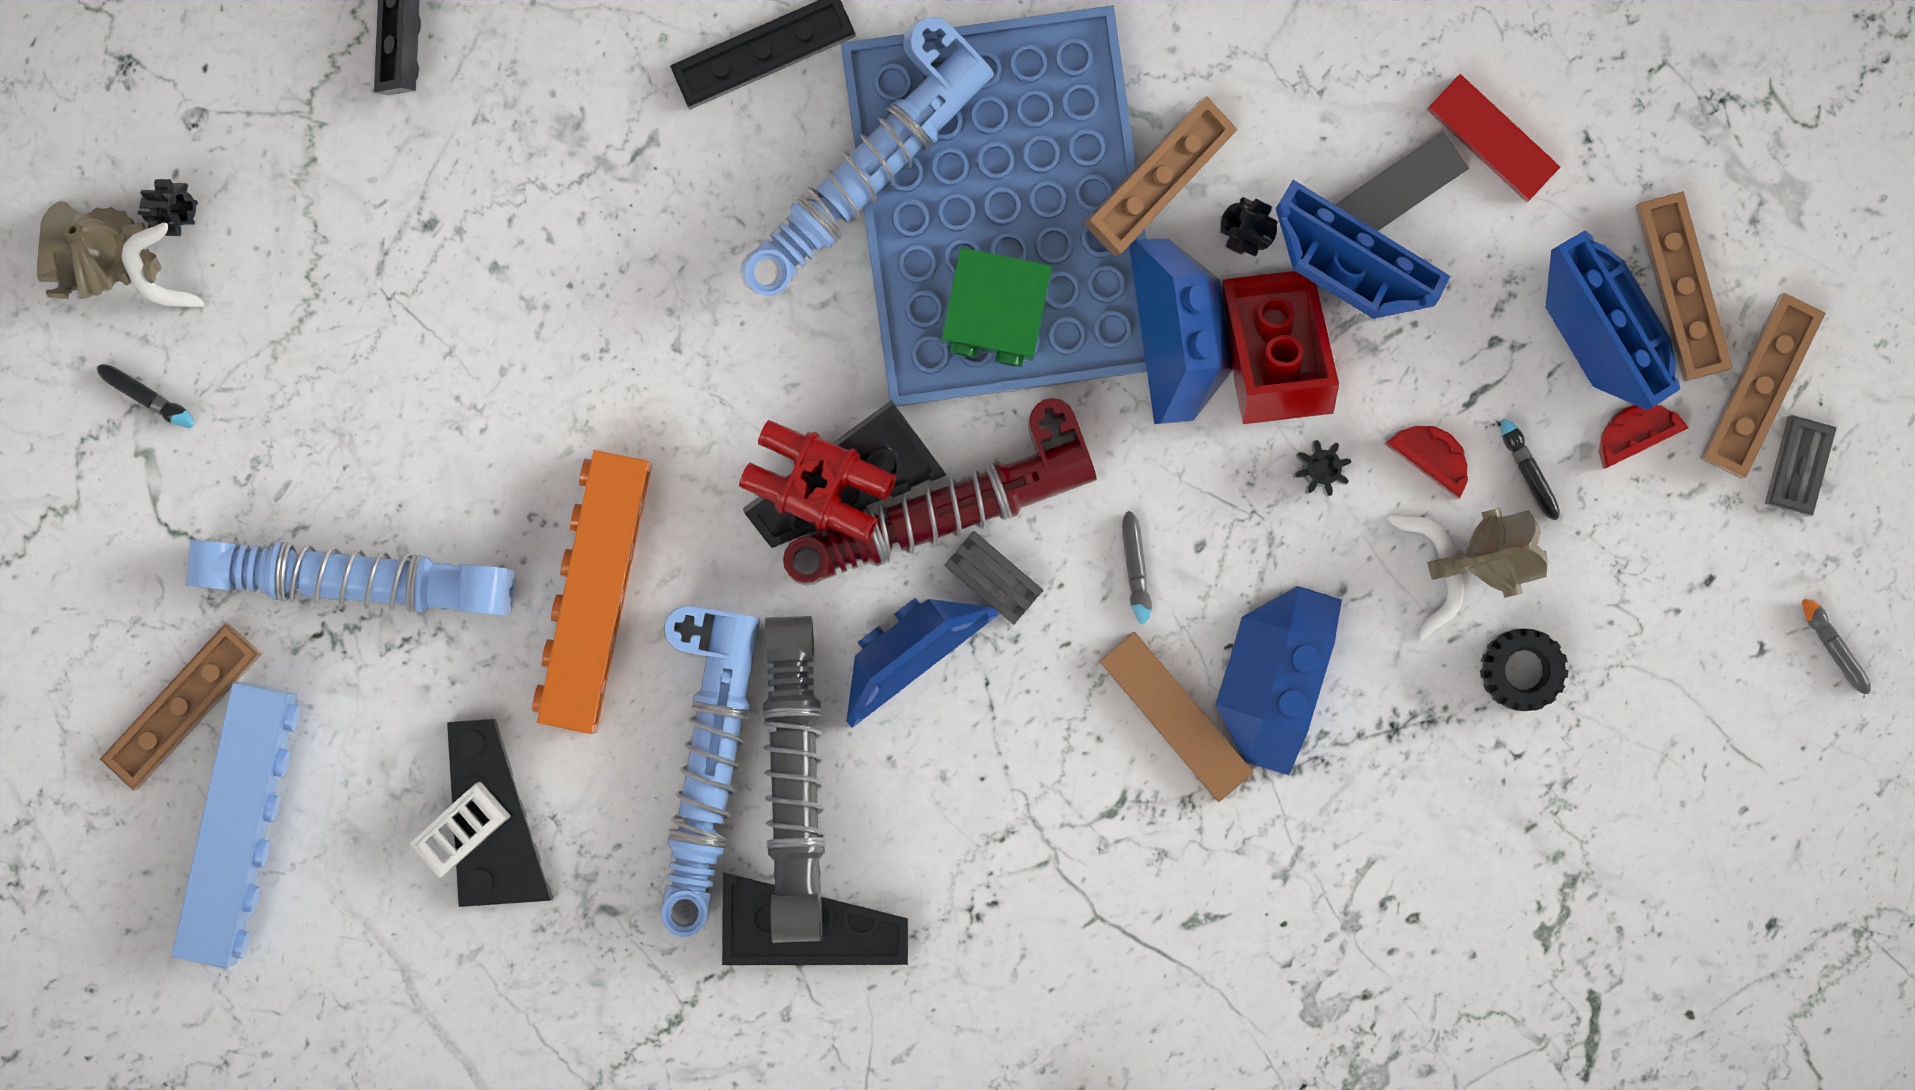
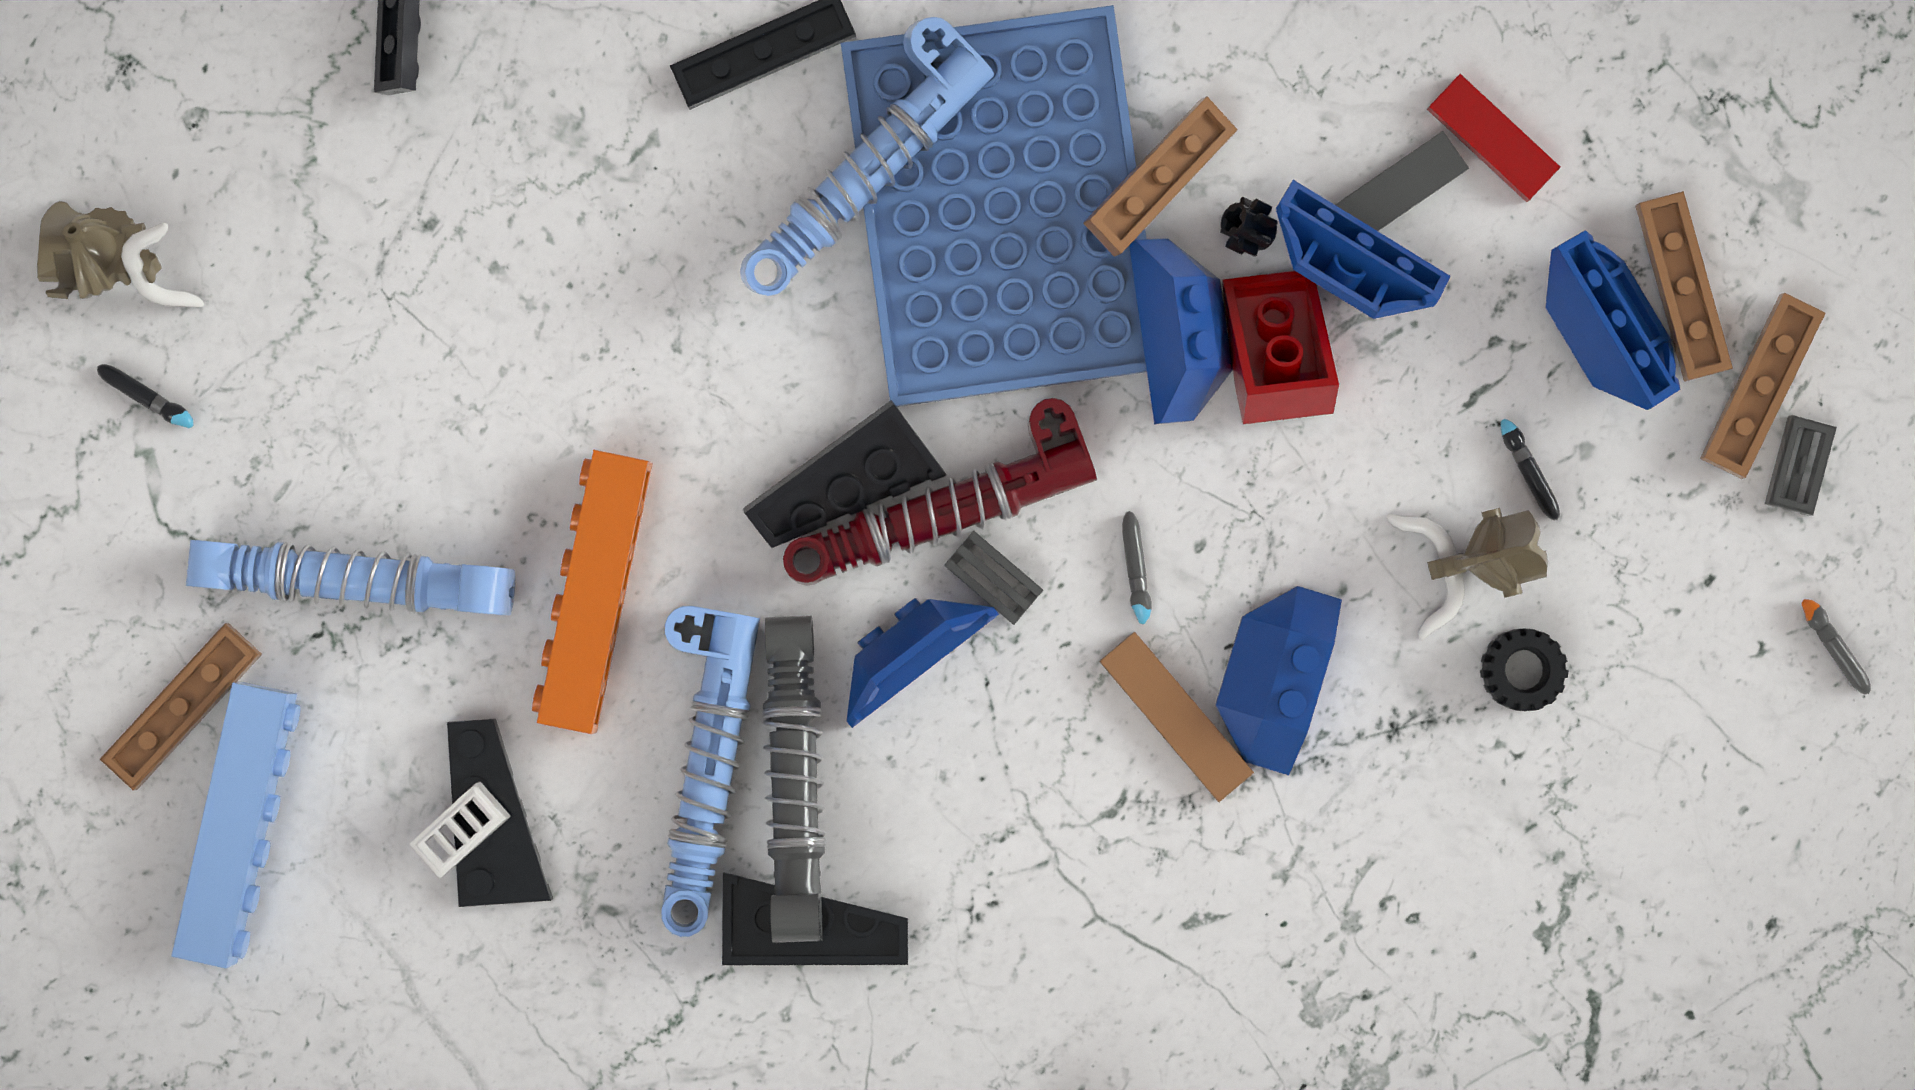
black gear [137,179,198,236] -> none
red pin [739,420,896,543] -> none
green piece [942,247,1052,367] -> none
black gear [1293,440,1351,497] -> none
red tile [1385,426,1468,499] -> none
red tile [1599,405,1689,469] -> none

